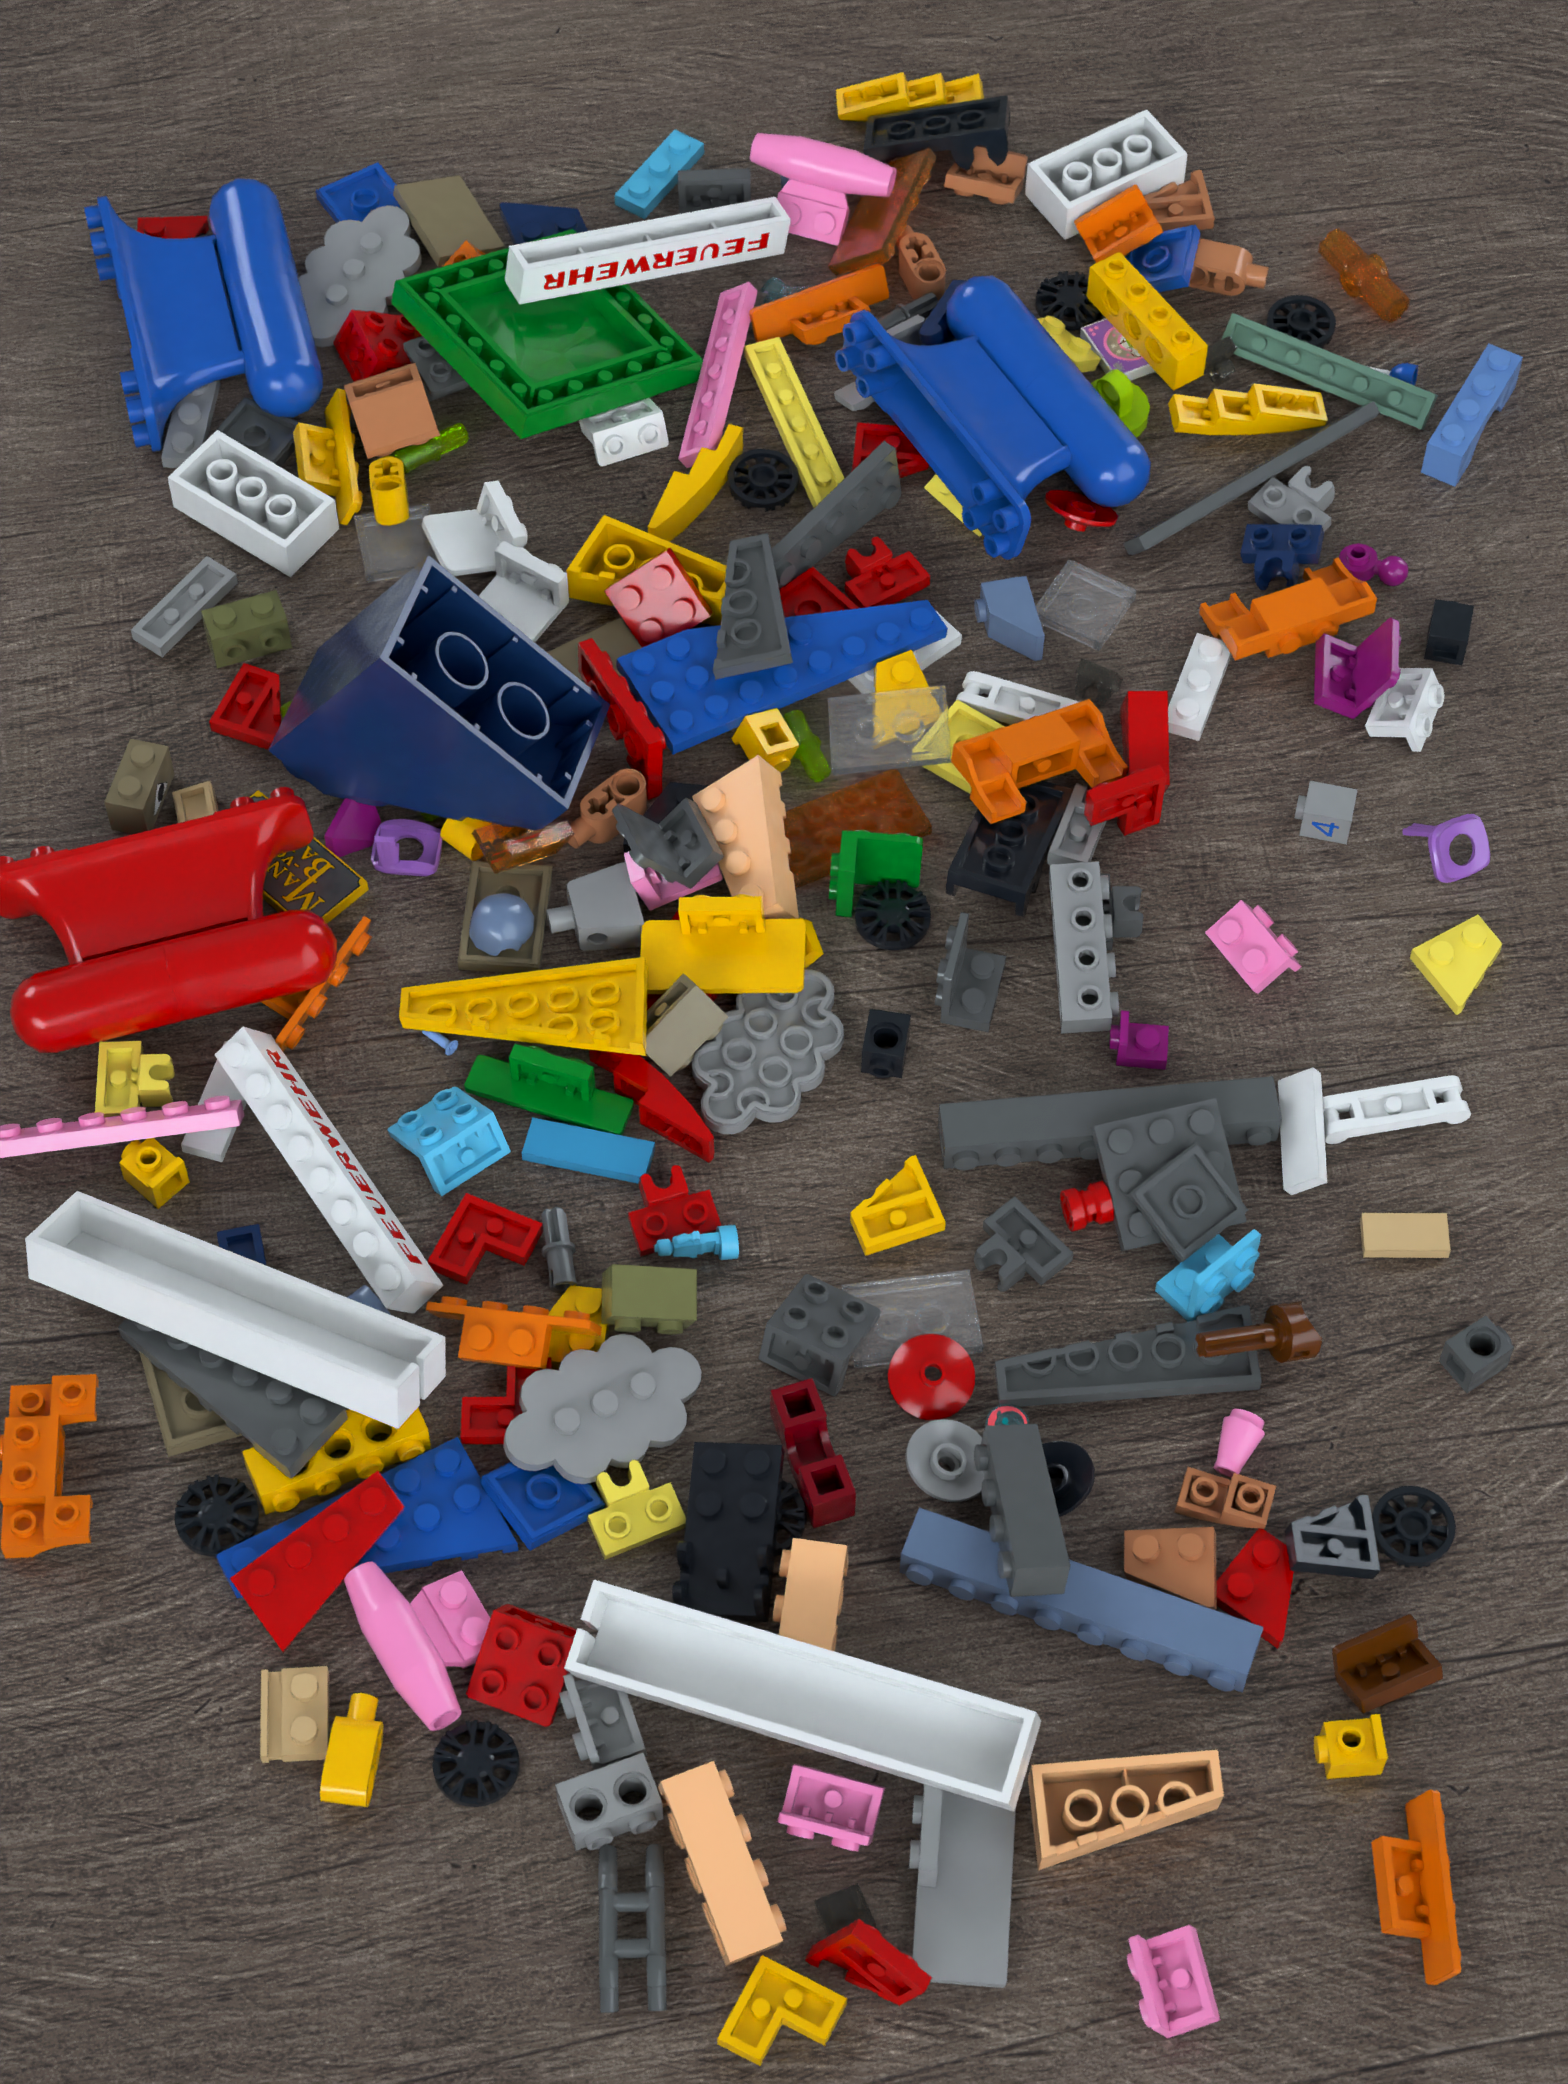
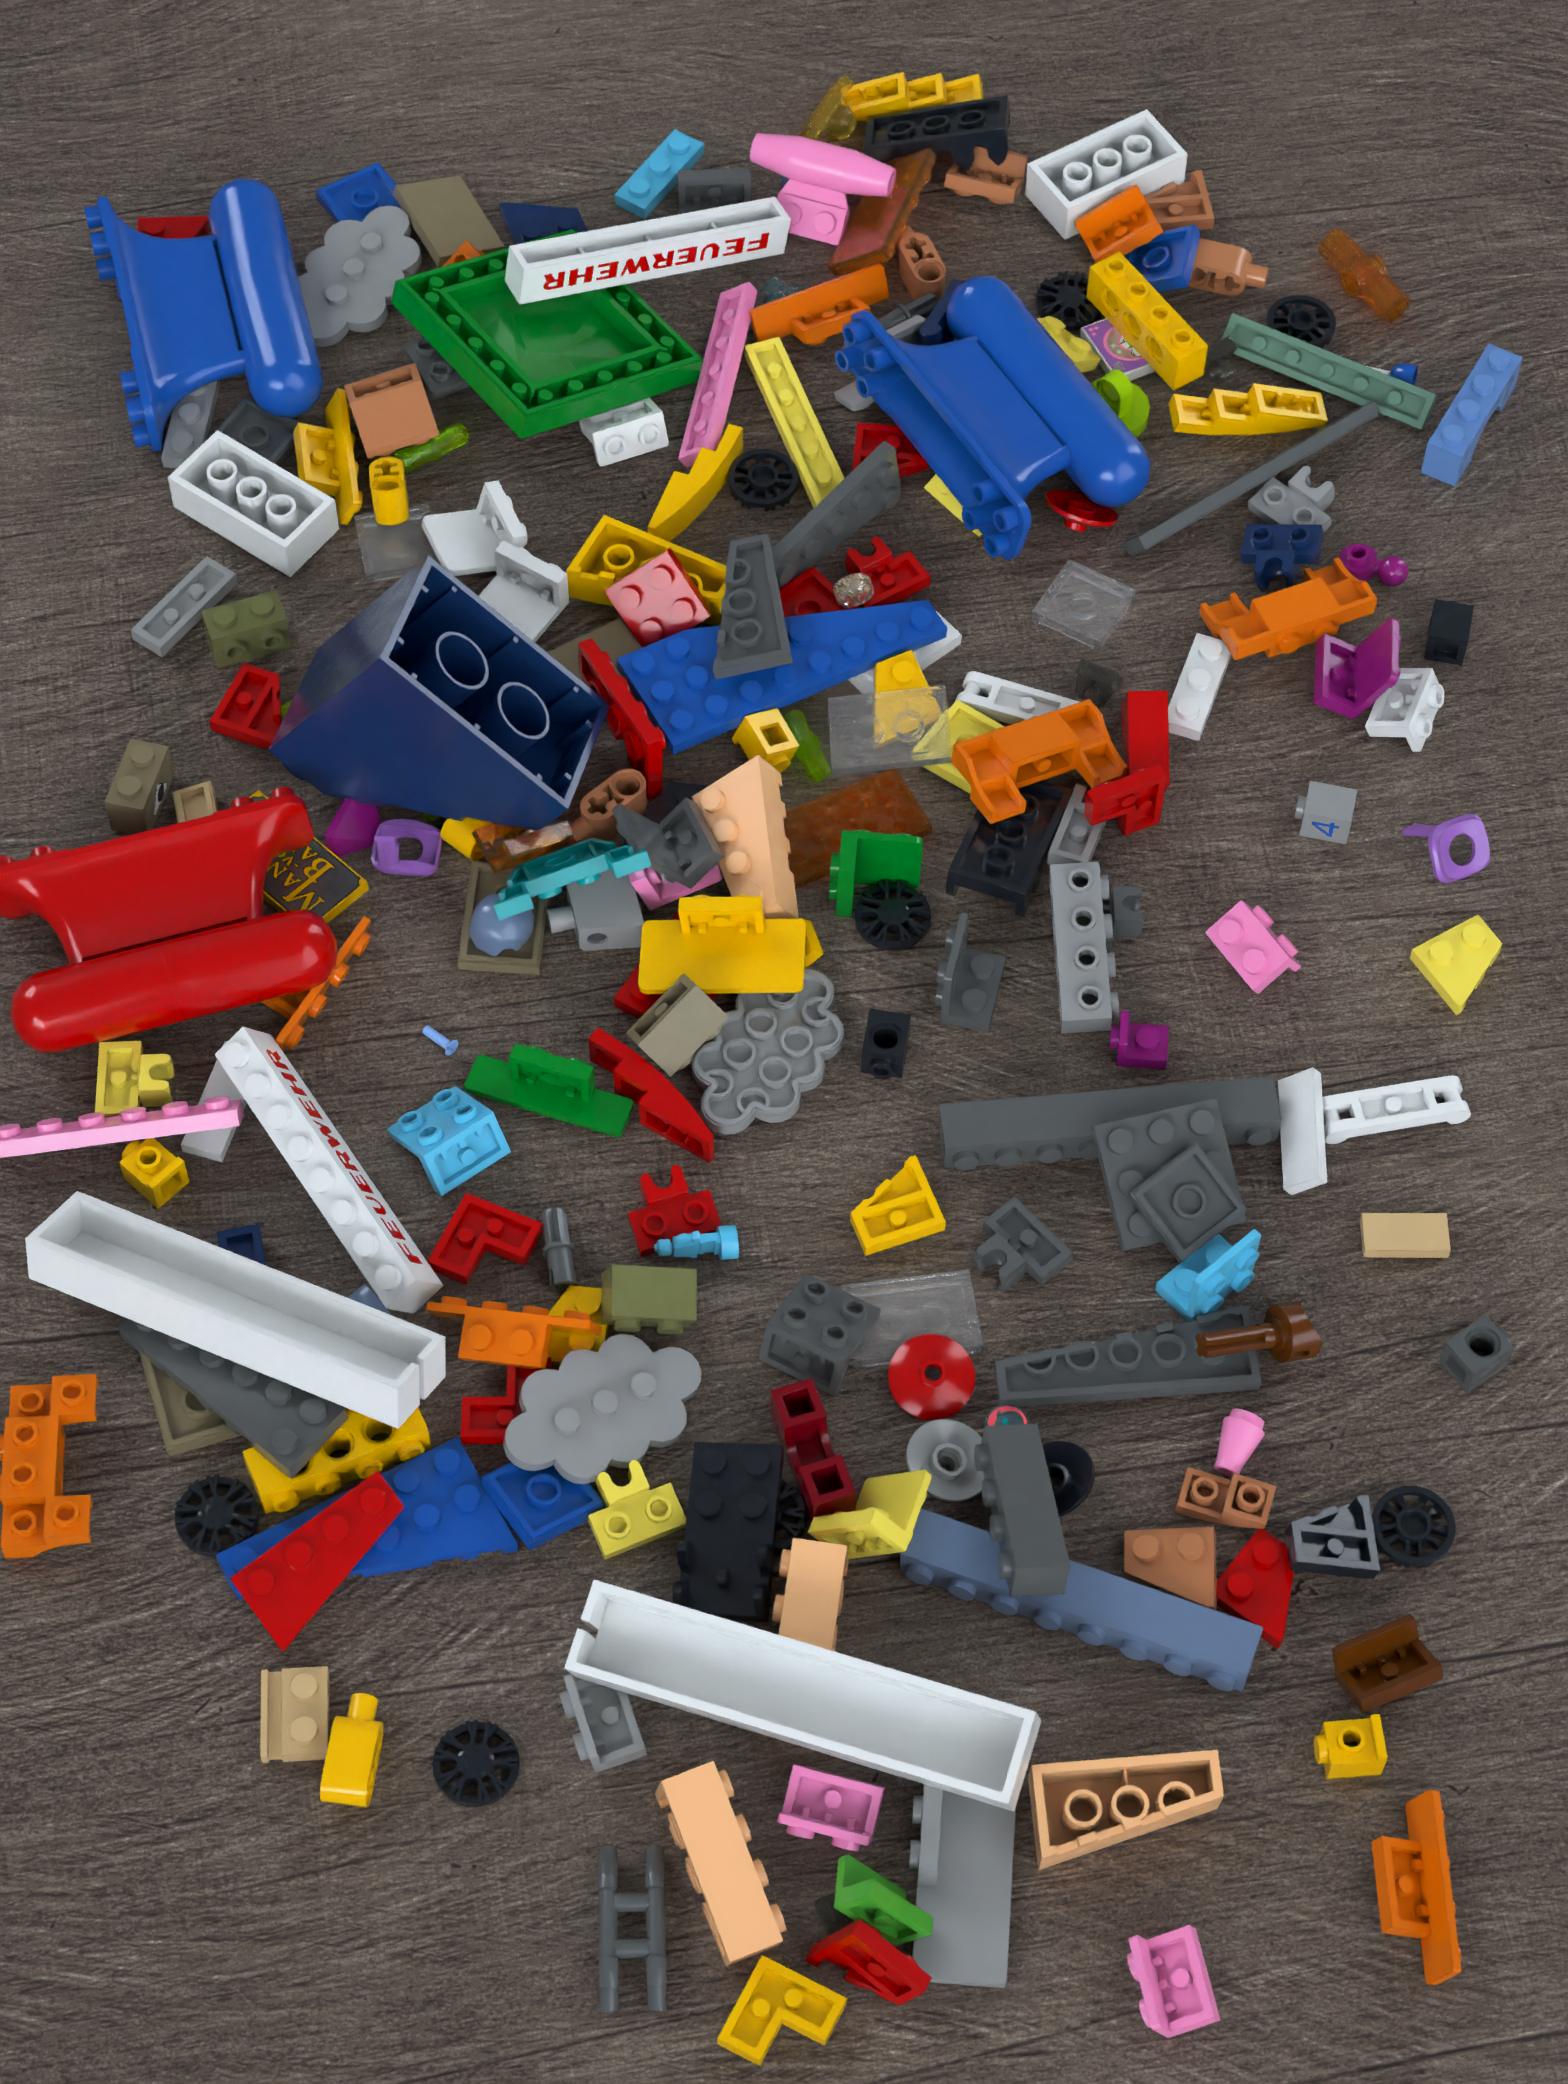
red bracket [333,310,422,382] -> none
bright pink plate [344,1562,490,1731] -> none
yellow wing [399,957,648,1056] -> none
red bracket [466,1604,577,1727] -> none
dark azure tile [522,1117,655,1184] -> none
light grey brick [555,1753,664,1851] -> none
sand blue slope [974,576,1045,661] -> none
red wheel [1060,1180,1114,1232] -> none
none -> teal wing [493,838,652,921]
none -> clear yellow tile [797,75,856,140]
none -> light yellow bracket [808,1469,932,1559]
none -> clear tile [833,573,874,607]
none -> bright green panel [834,1855,933,1946]

